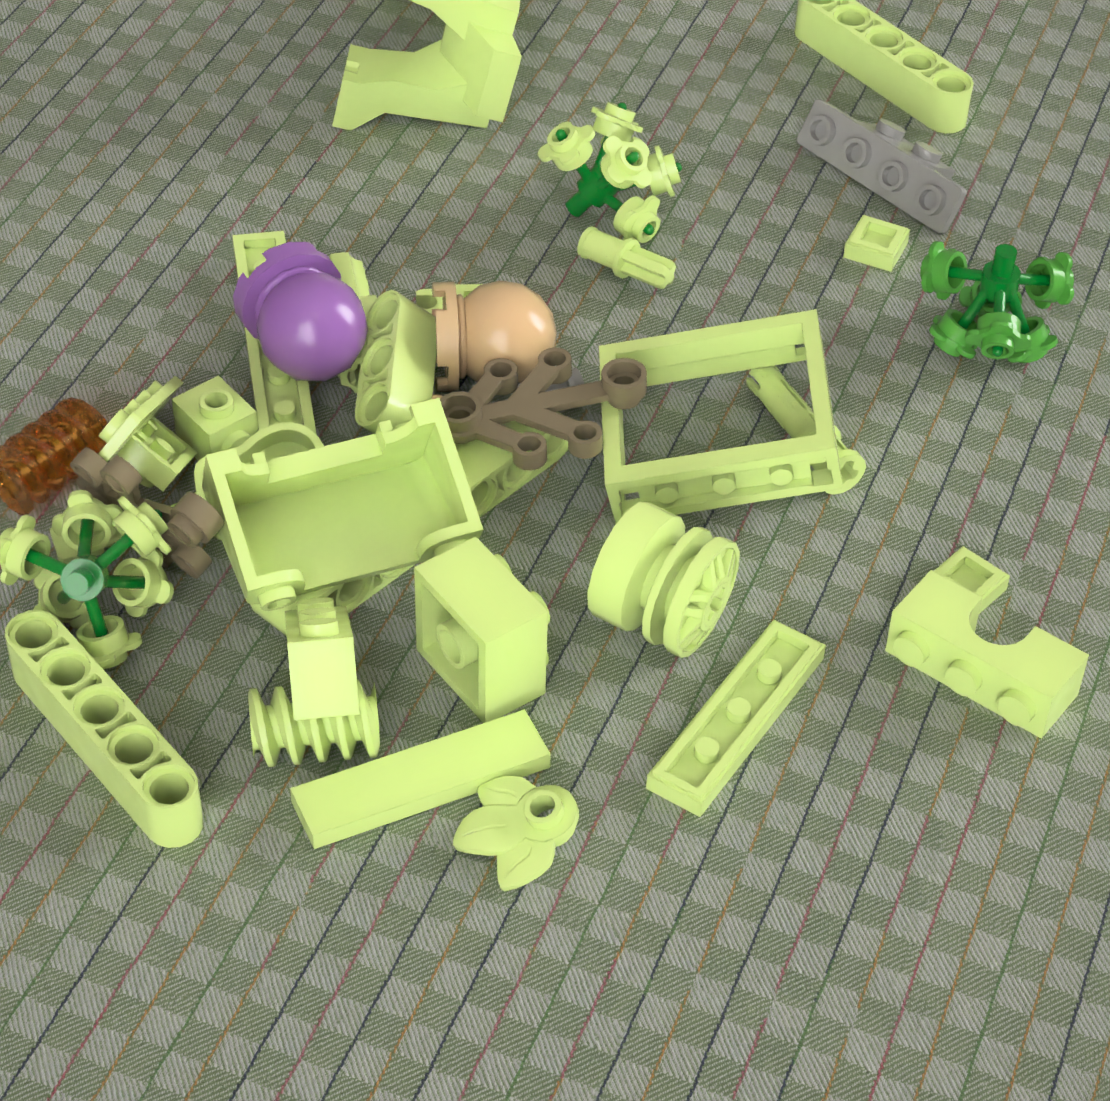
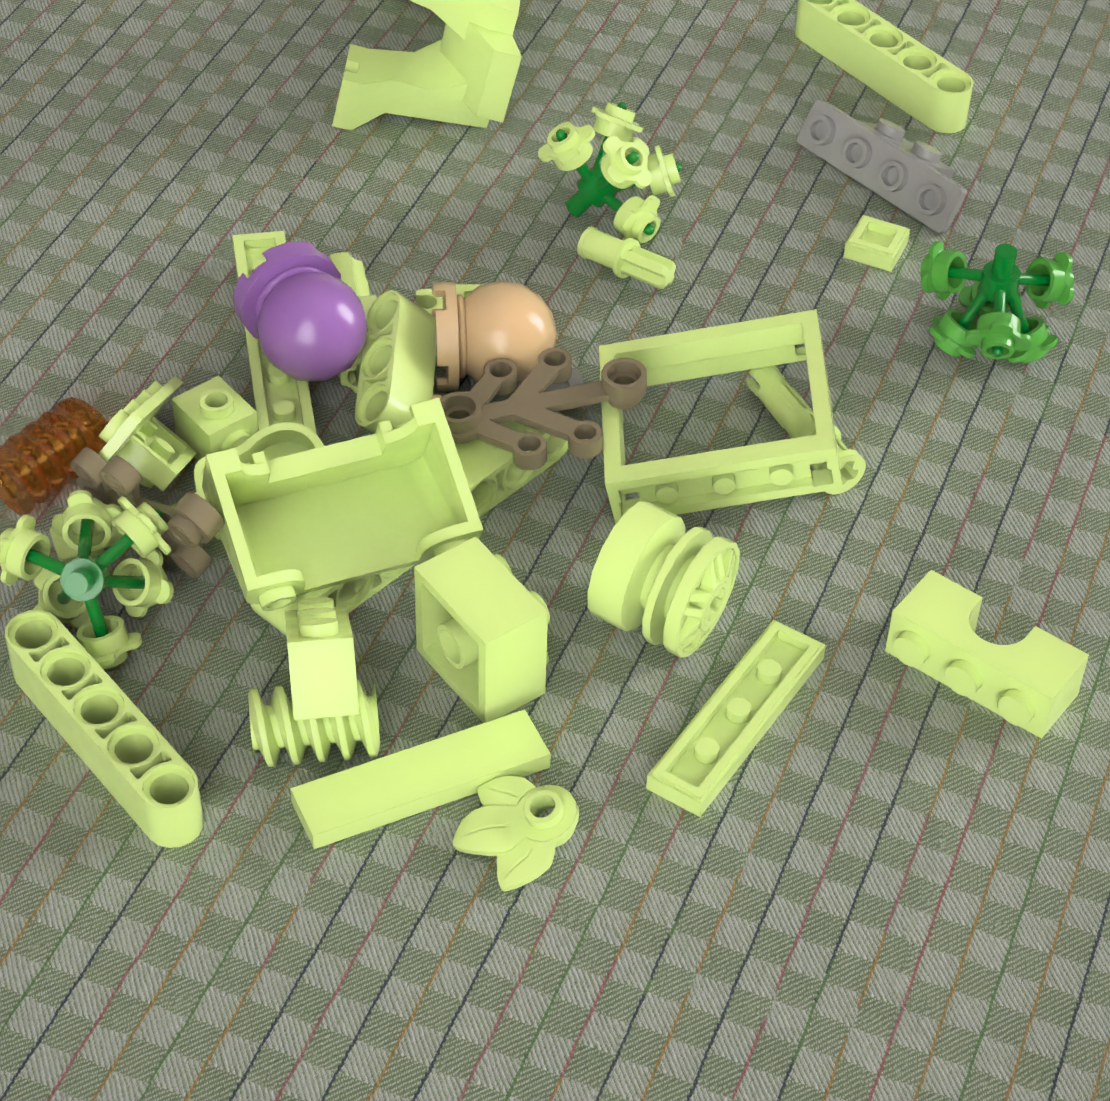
yellowish green tile [934,546,1010,614] -> none

